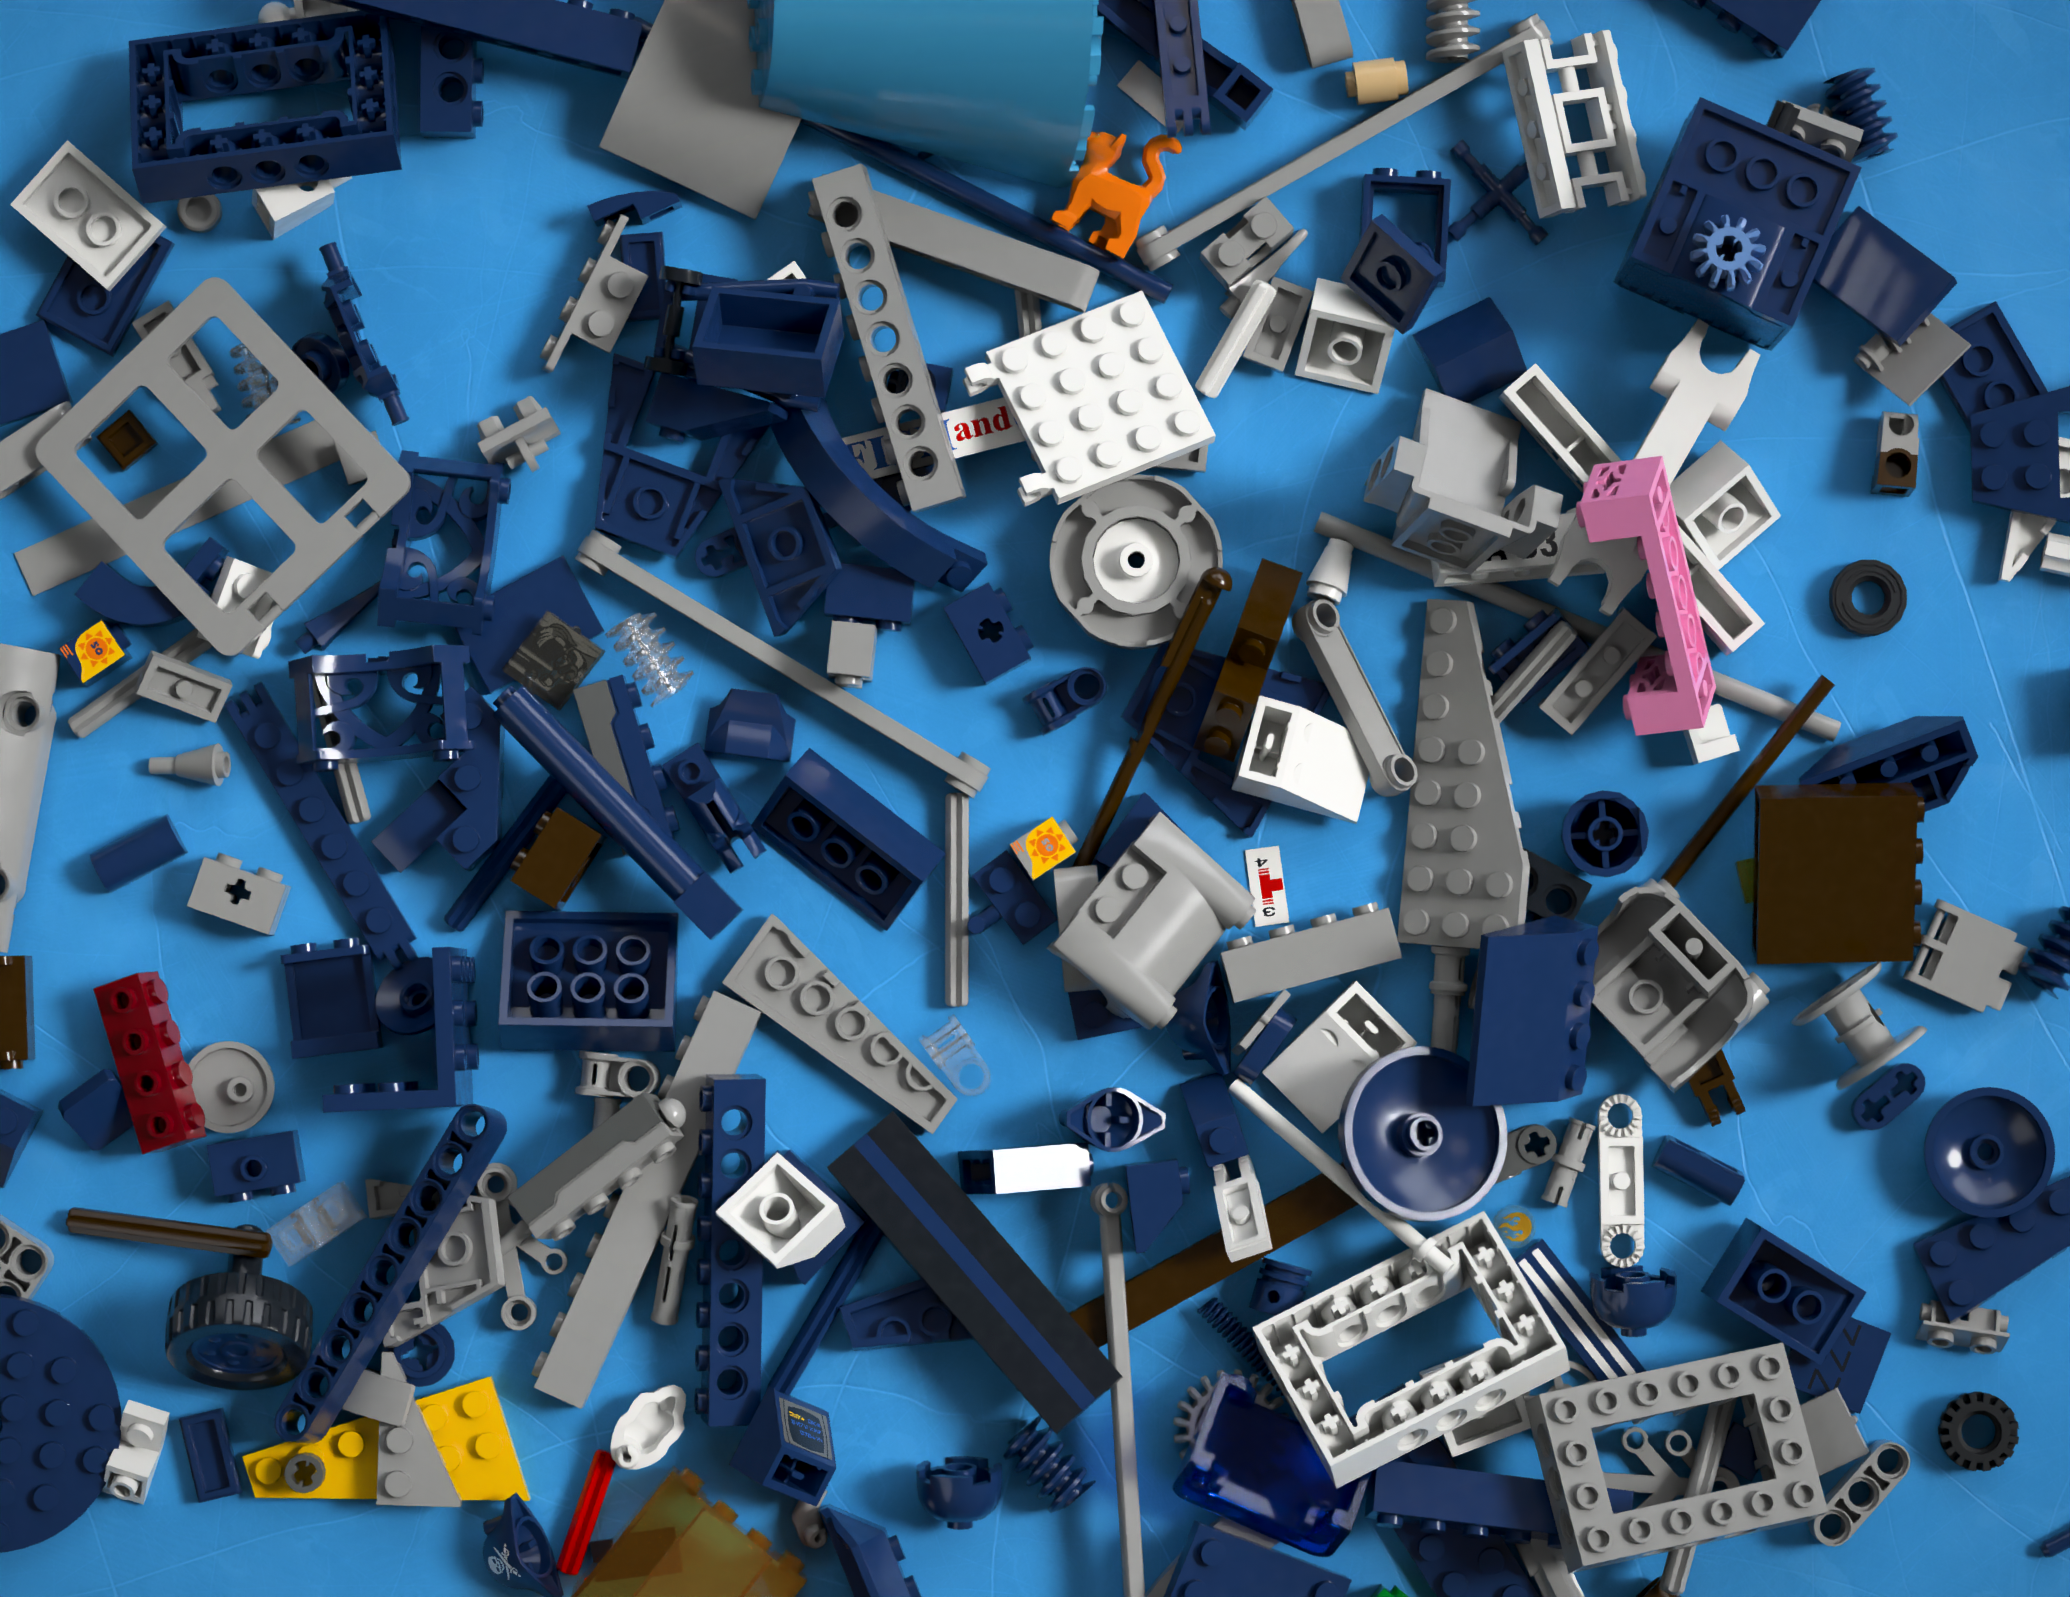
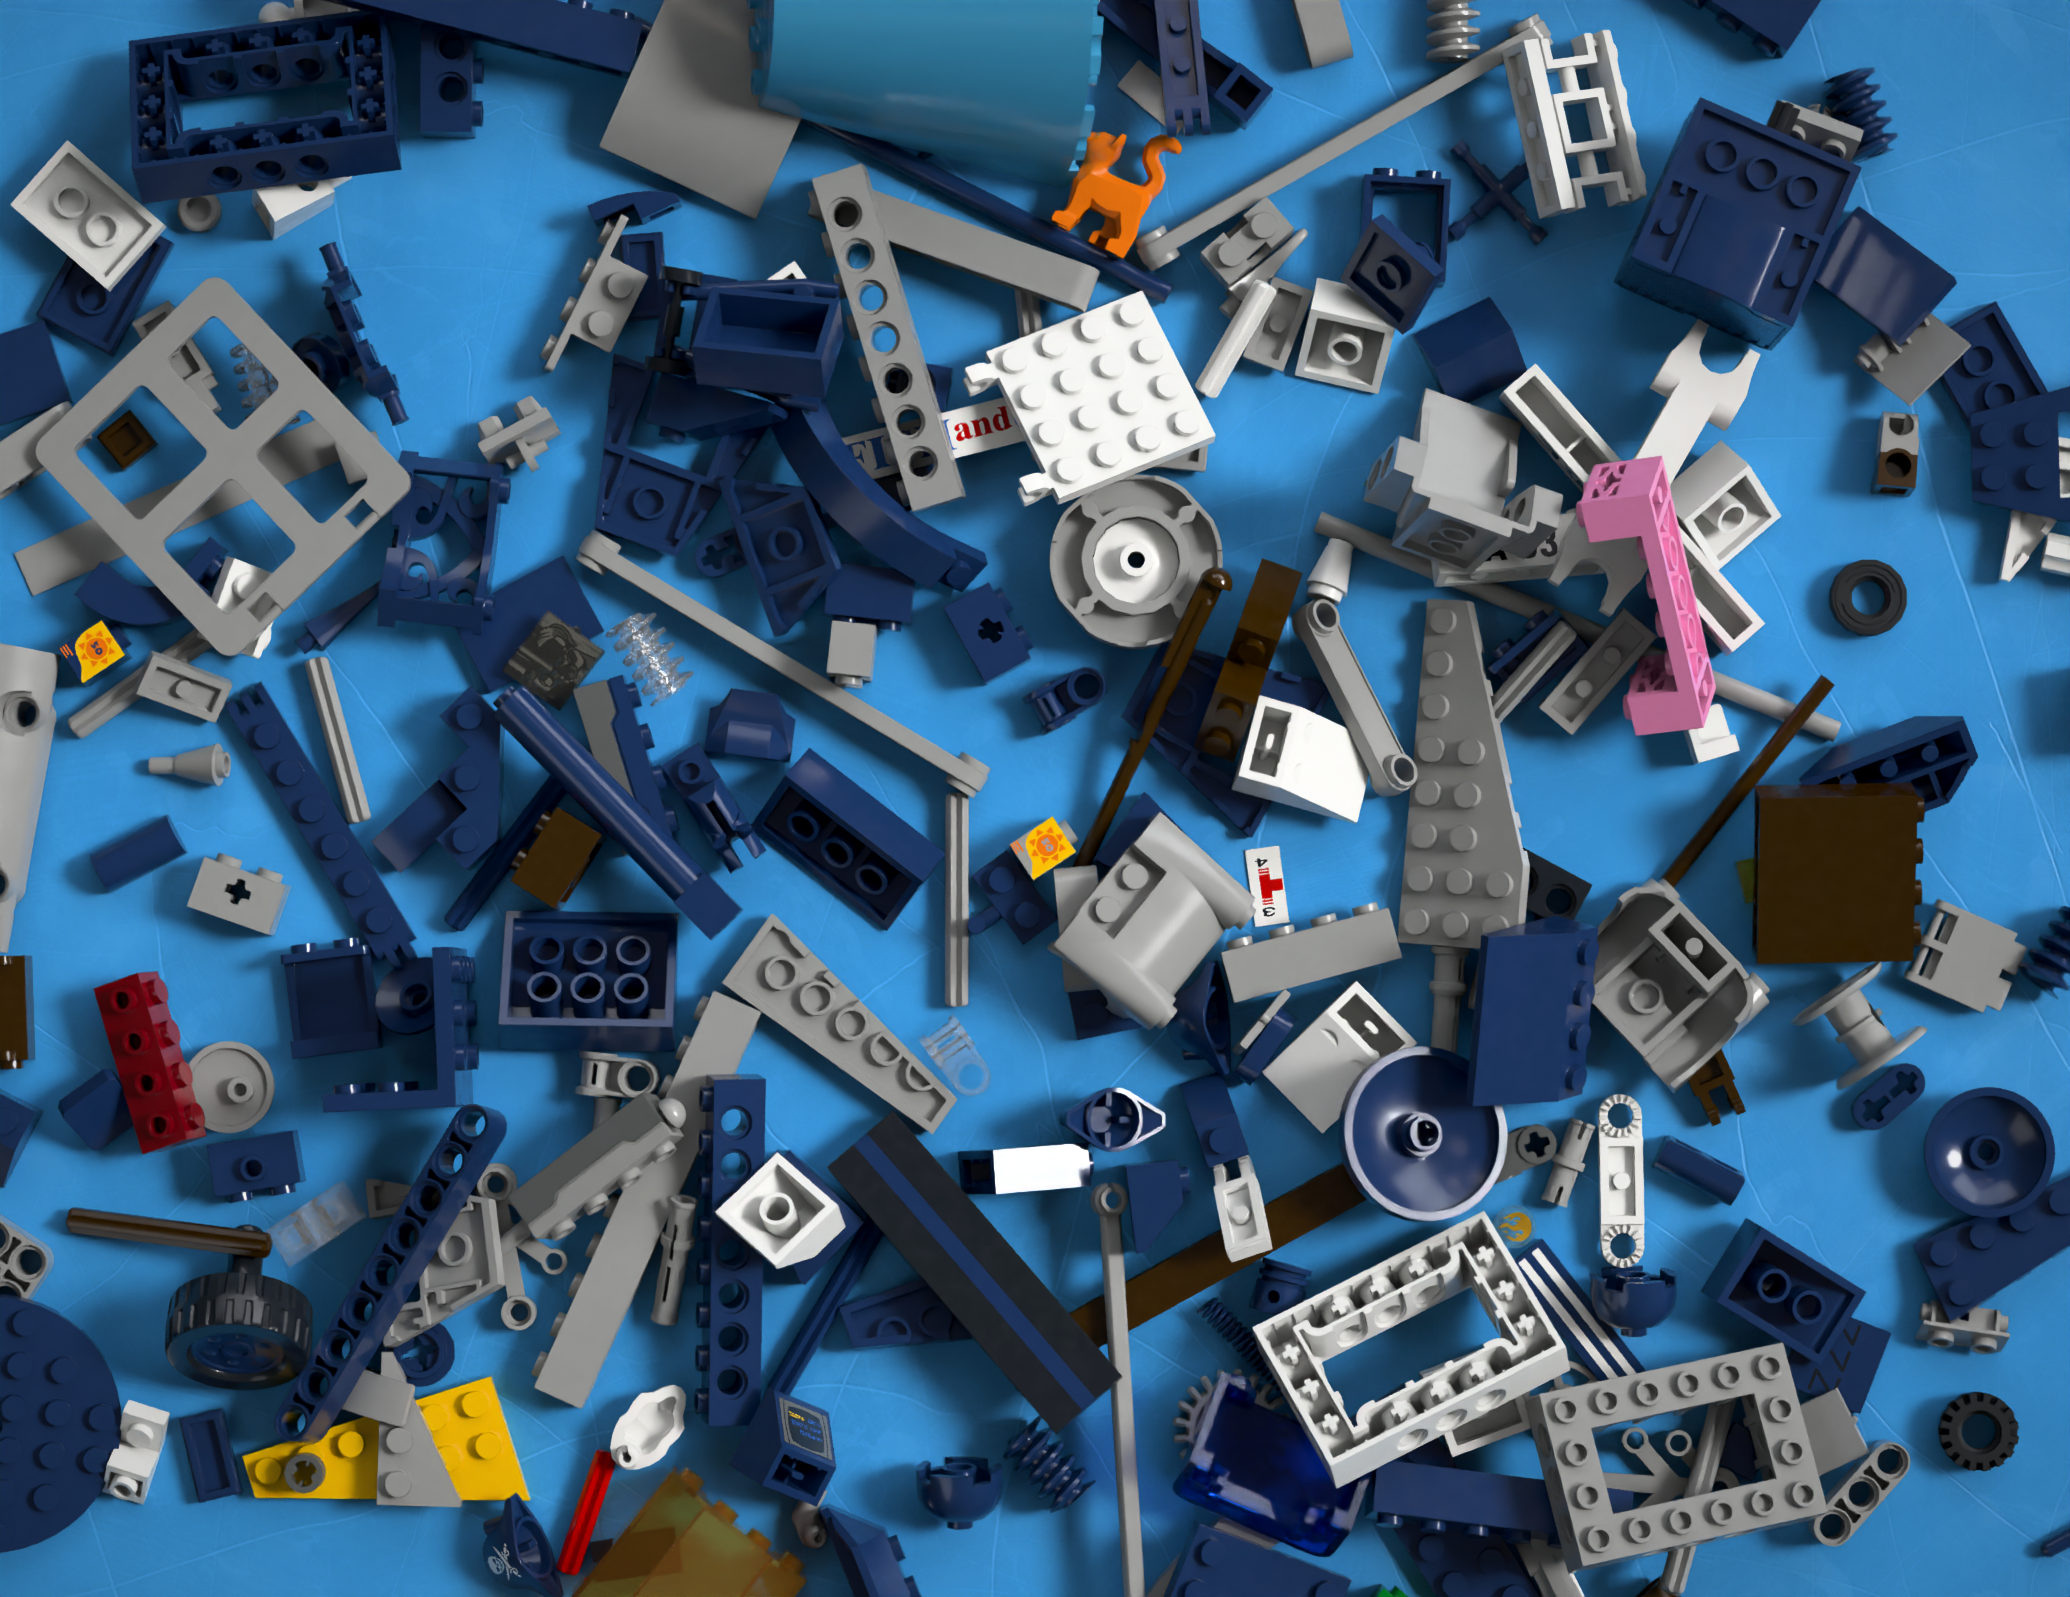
dark blue fence [288,645,474,772] -> none
white bar [1228,1078,1455,1276] -> none
tan brick [1345,57,1409,105] -> none
dark blue cylinder [1561,790,1649,877] -> none
medium blue gear [1689,215,1766,291] -> none

